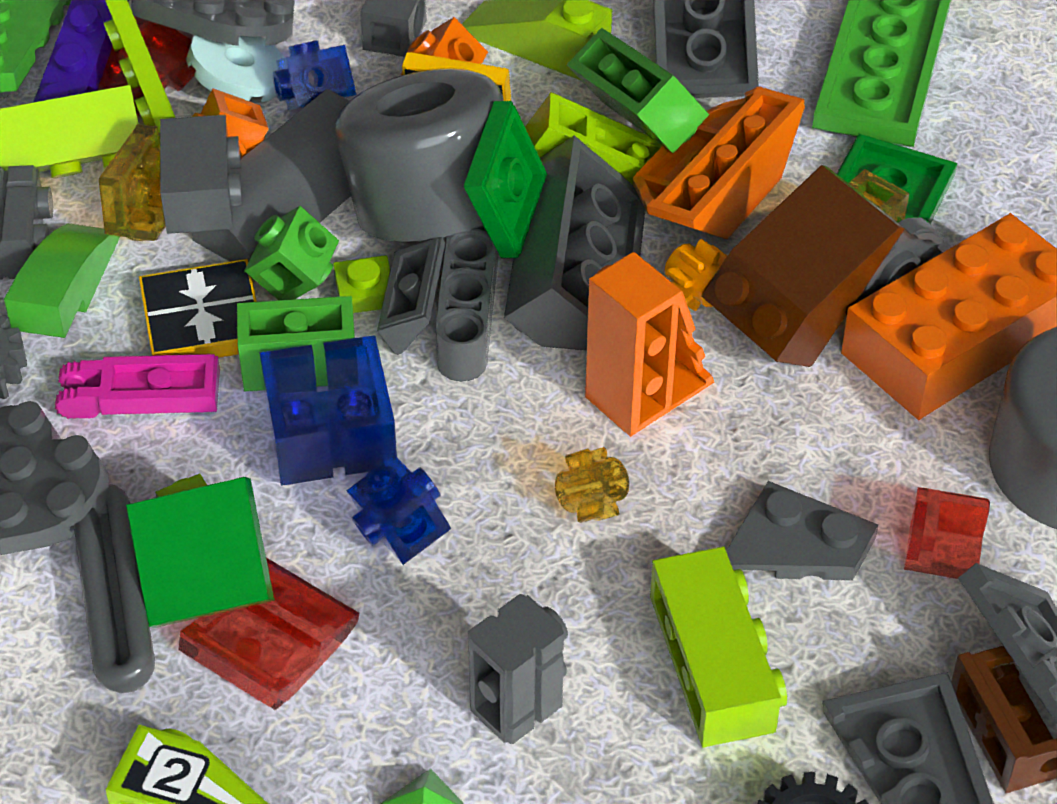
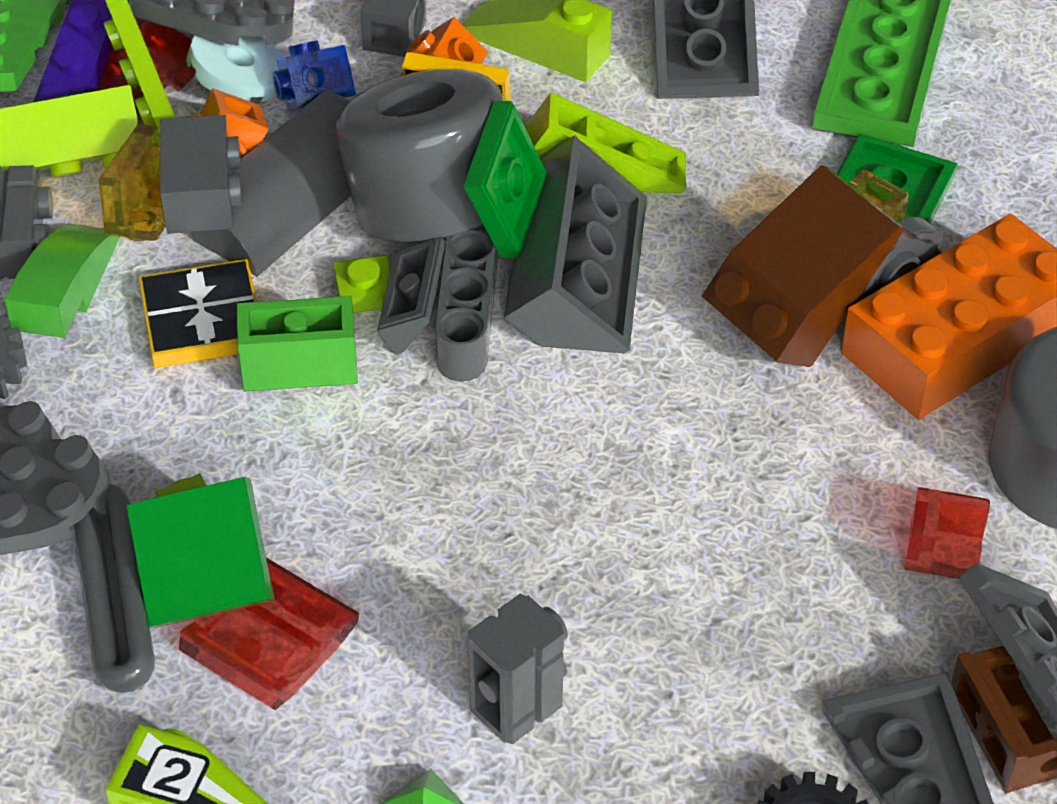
dark pink hinge [55,354,220,419] -> none
bright green brick [245,206,339,301] -> none
clear blue piece [259,335,398,486] -> none
clear blue brick [346,455,452,565] -> none
clear yellow gear [555,447,629,523] -> none
bright green brick [567,27,709,153] -> none
orange wedge [585,252,714,437] -> none
orange wedge [633,86,805,239] -> none
lime brick [650,546,787,748] -> none
light orange gear [664,239,727,311] -> none
dark grey wing [726,481,878,580] -> none

